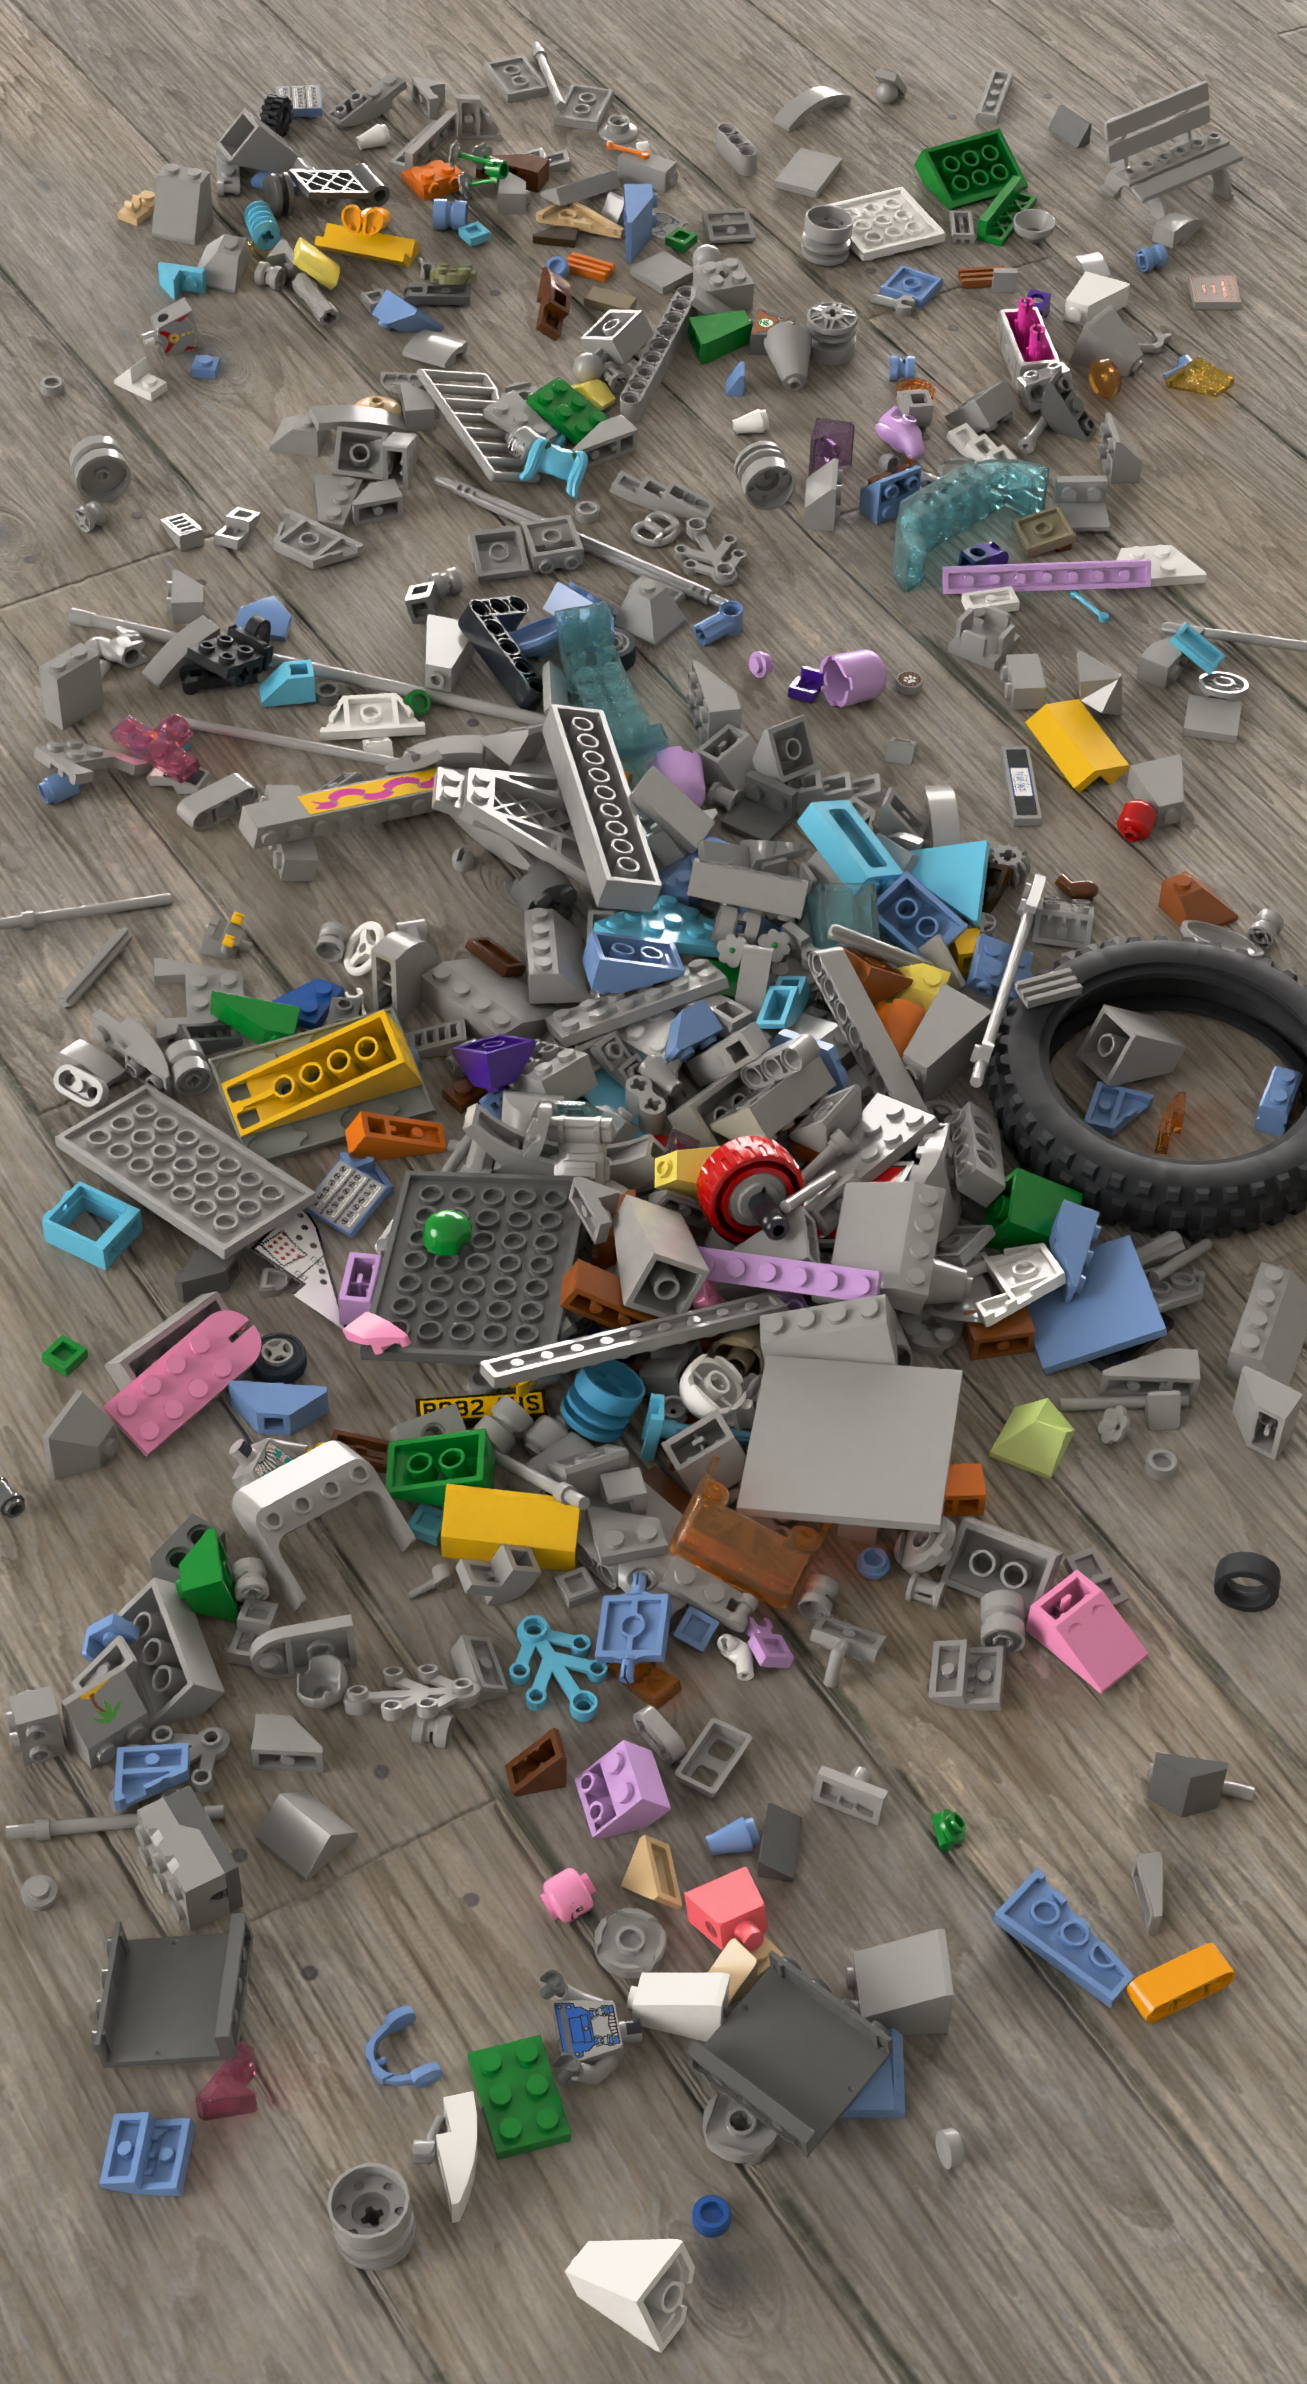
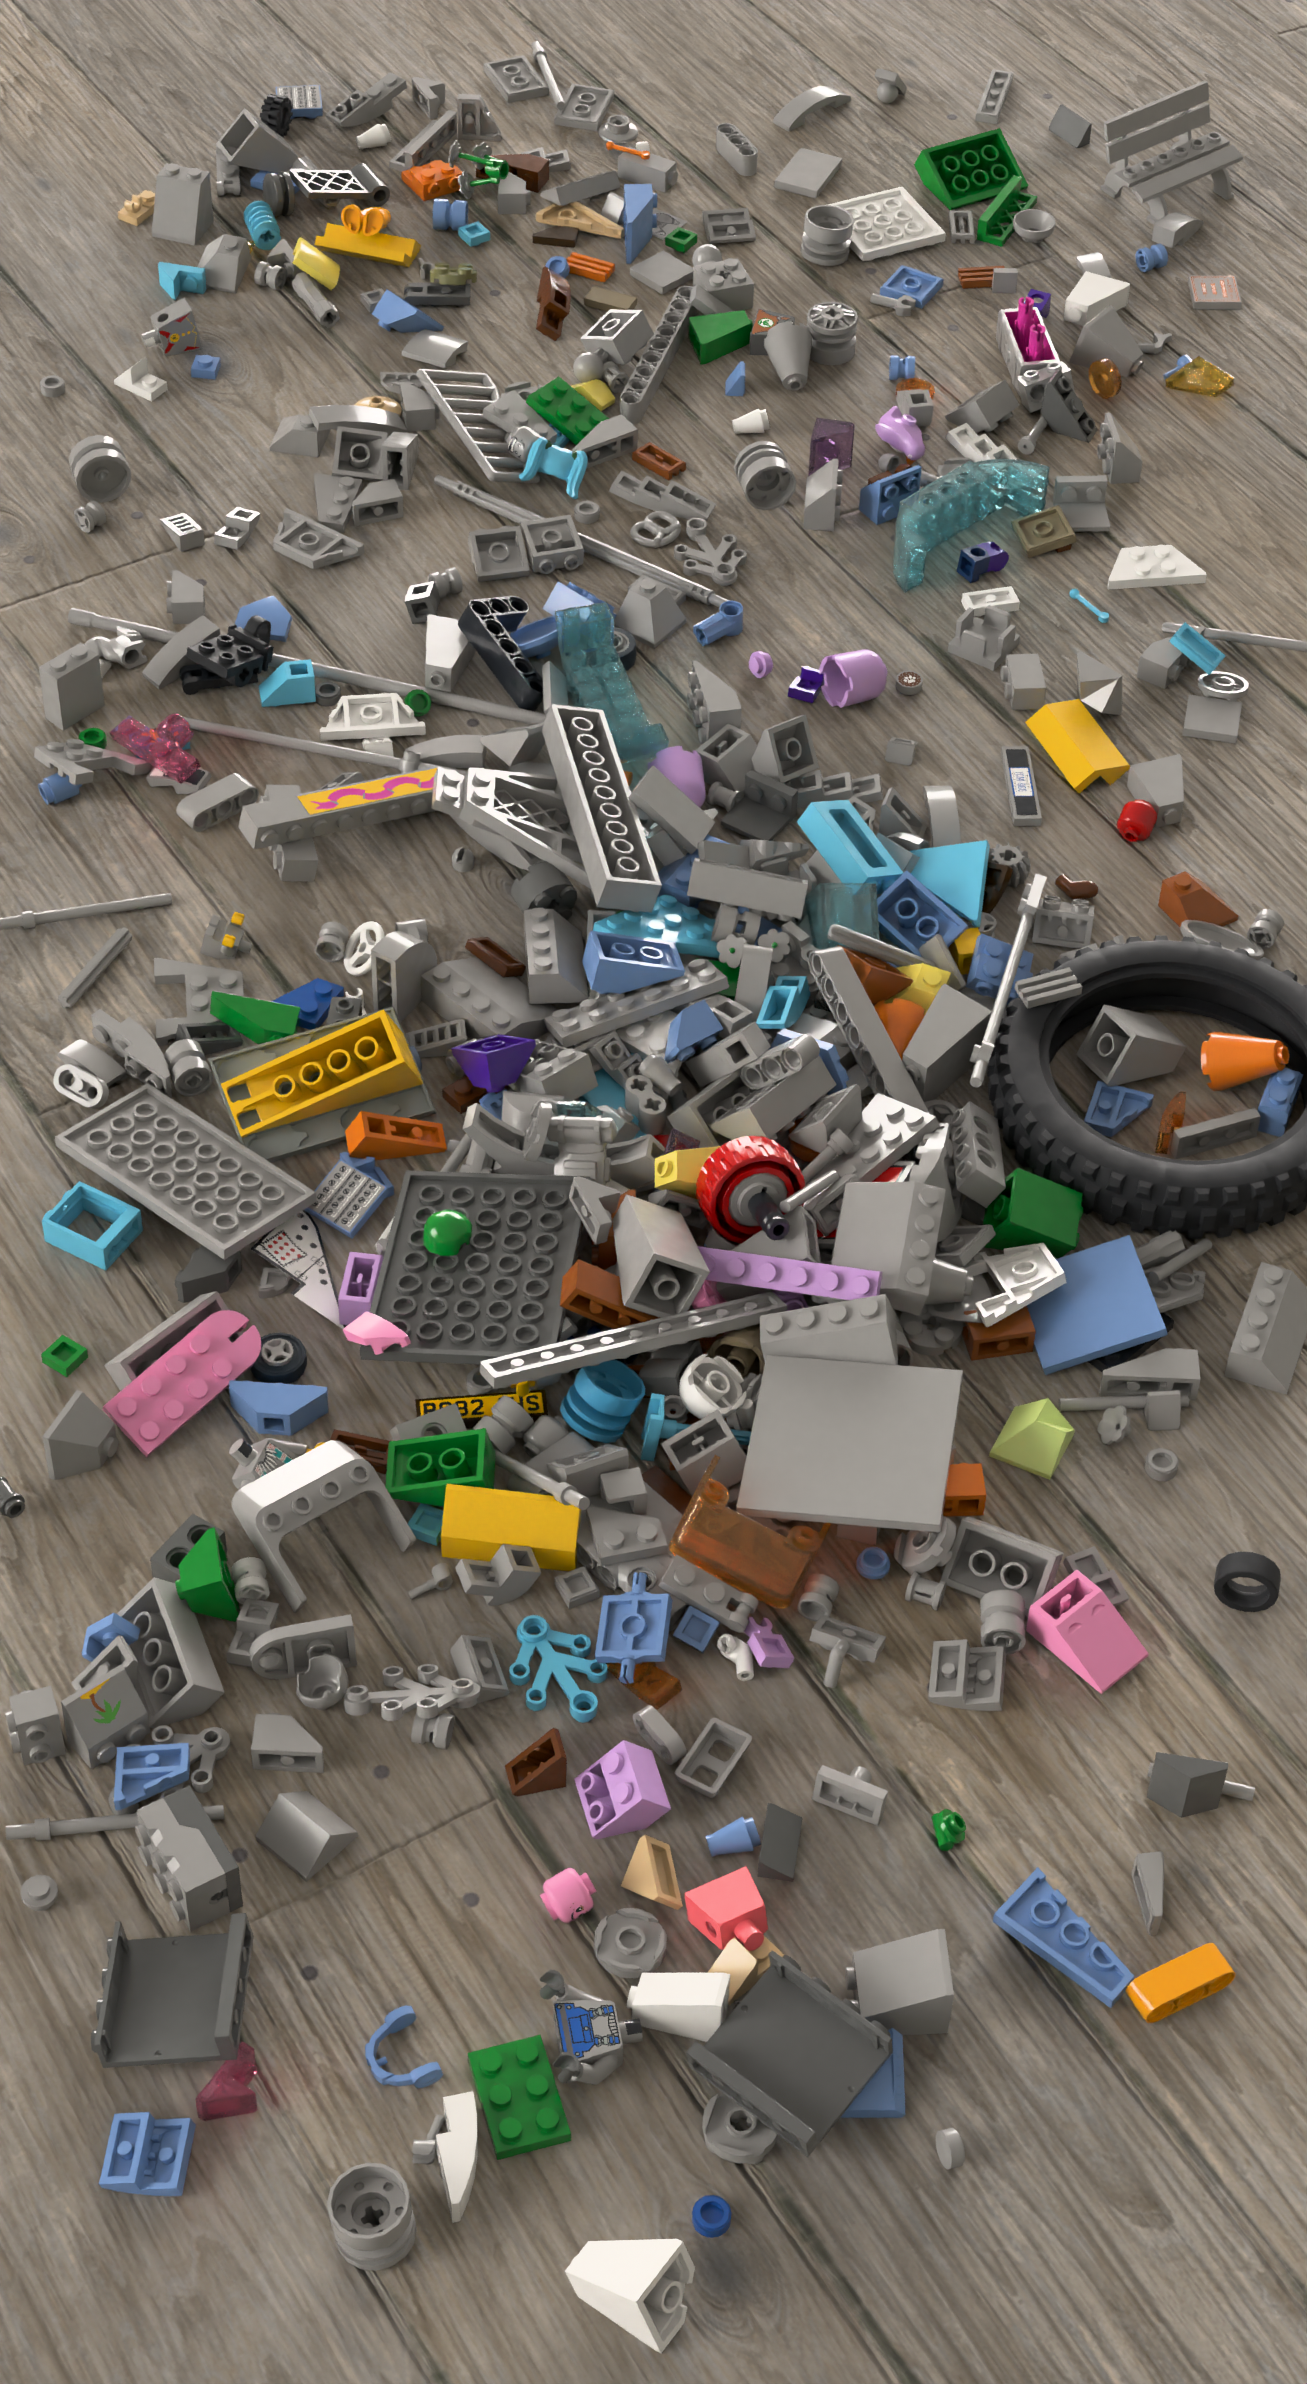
light grey slope [384,749,445,775] -> none
lavender plate [942,559,1151,594] -> none
medium blue slope [1048,1200,1101,1304] -> none
light grey slope [1232,1366,1303,1461] -> none
none -> green tile [78,728,107,749]
none -> dark orange tile [632,442,686,481]
none -> light grey plate [1170,1108,1261,1159]
none -> orange cone [1201,1031,1289,1091]

